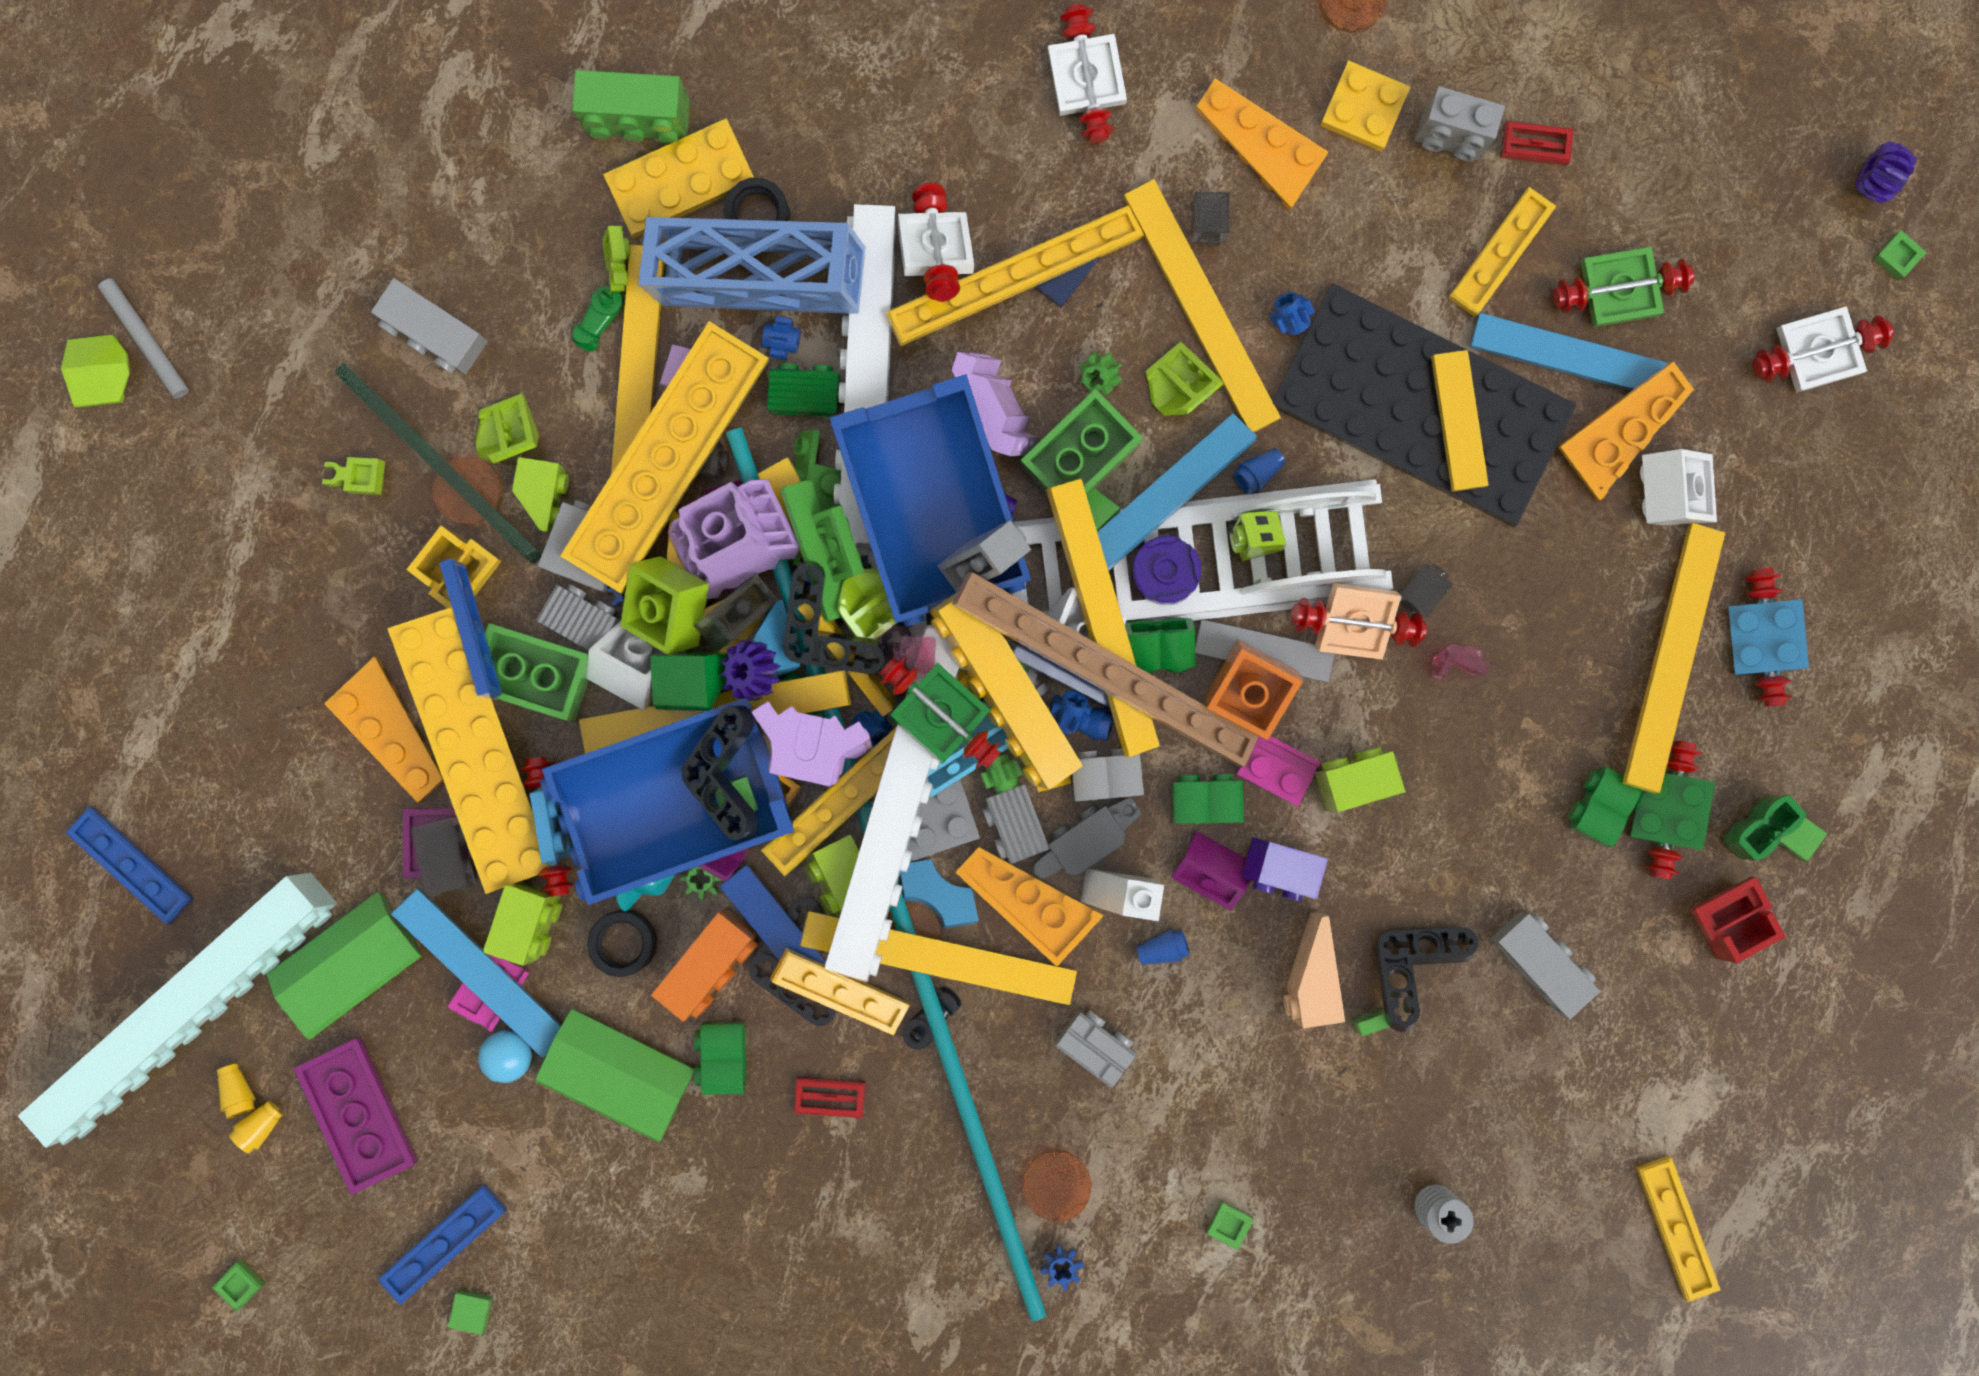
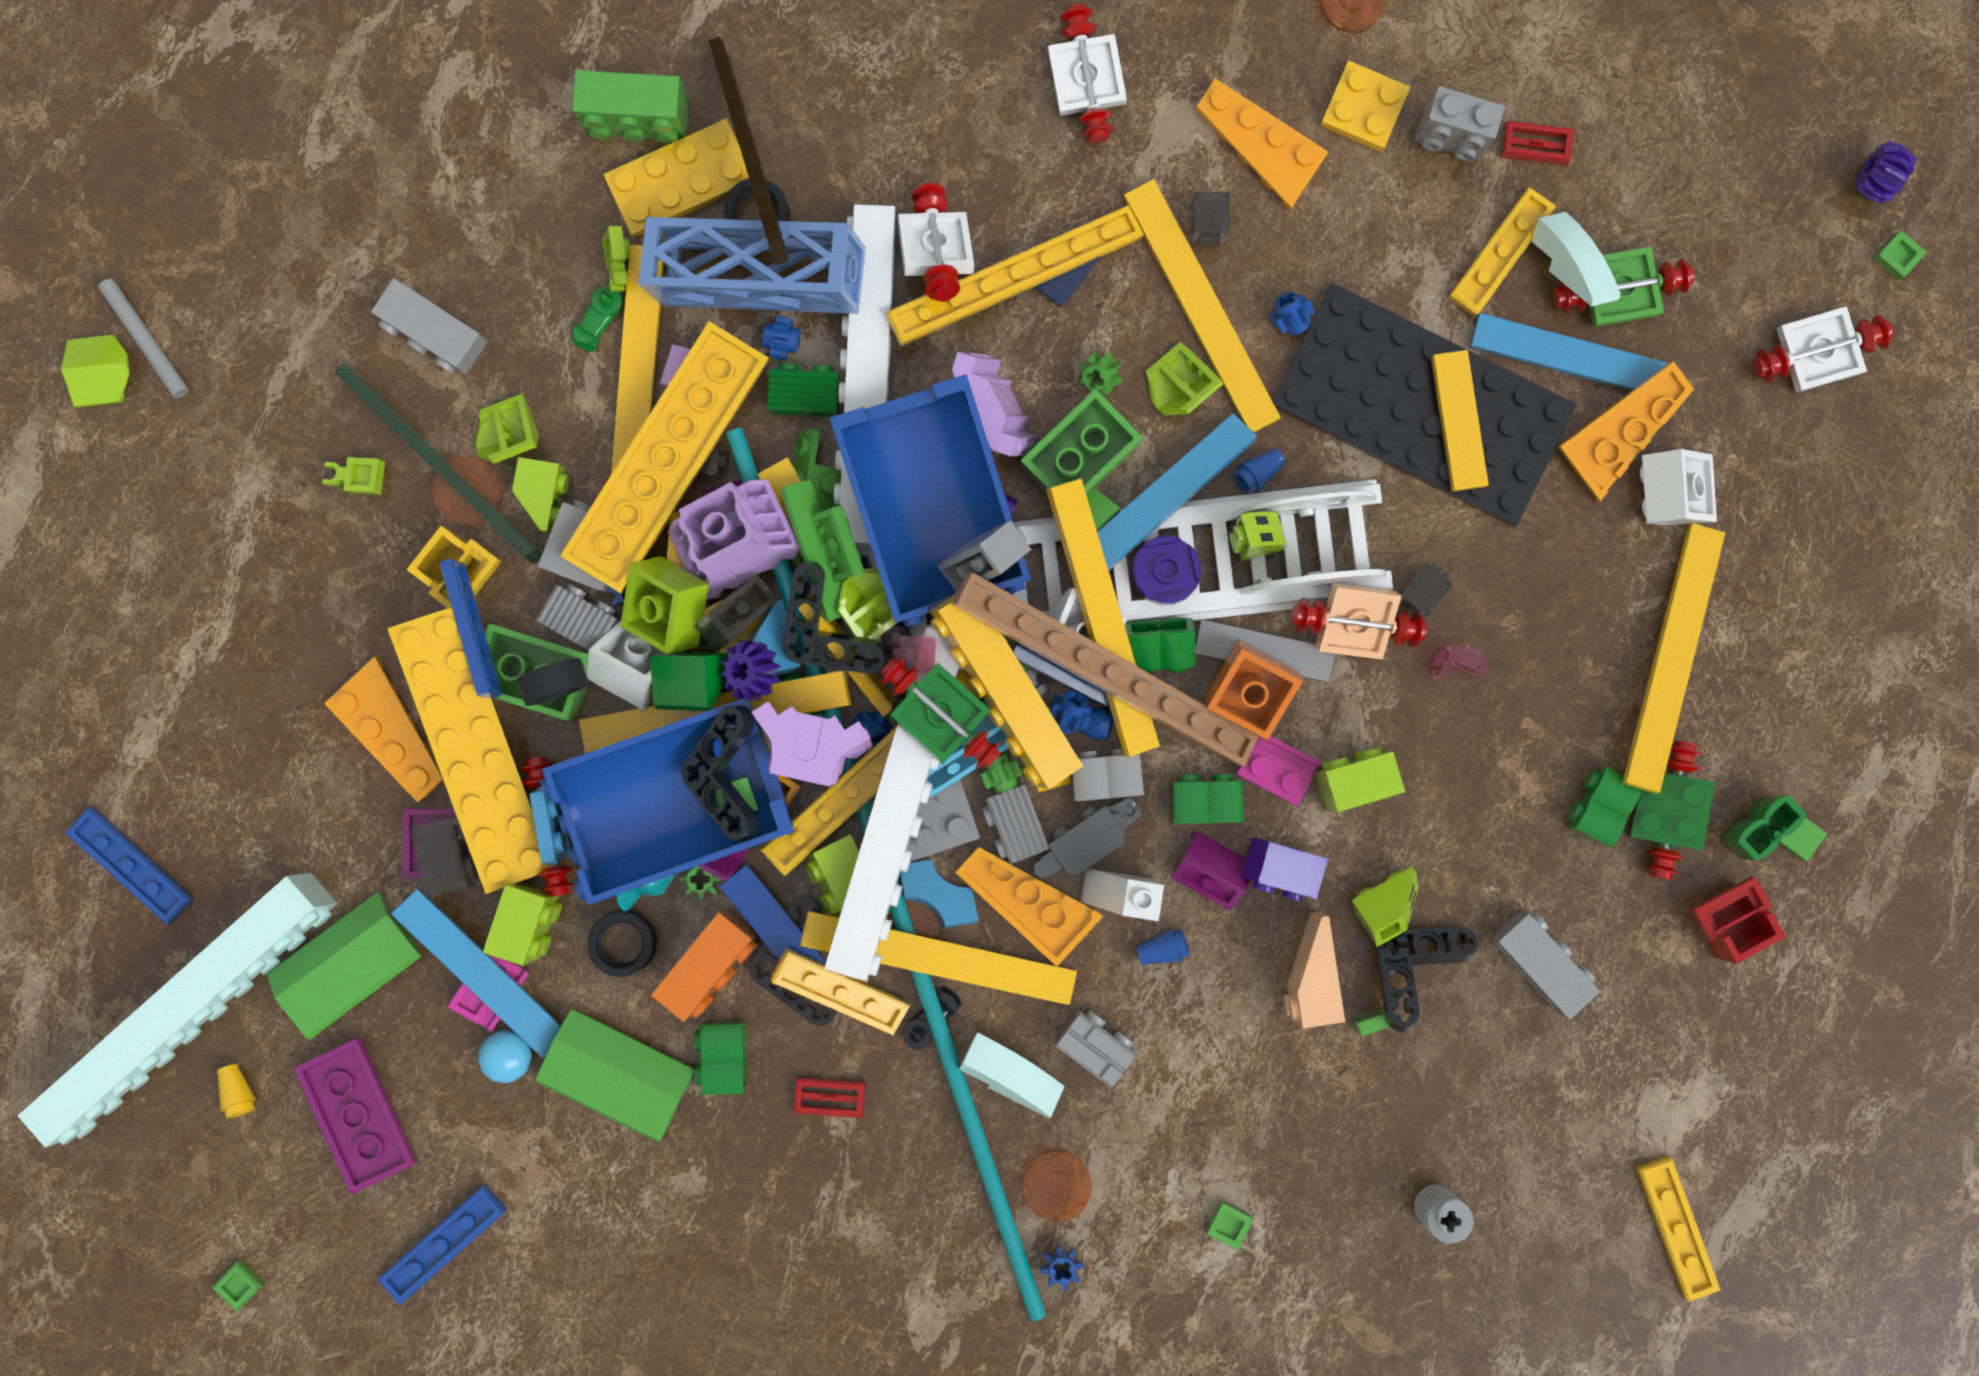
yellow cone [229,1100,284,1154] -> none
bright green tile [448,1290,493,1335] -> none
dark azure plate [1729,568,1809,707] -> none
none -> black tyre [517,658,589,706]
none -> dark brown tile [708,37,789,265]
none -> light aqua slope [959,1032,1064,1119]
none -> lime slope [1352,867,1419,947]
none -> light aqua slope [1532,212,1621,306]

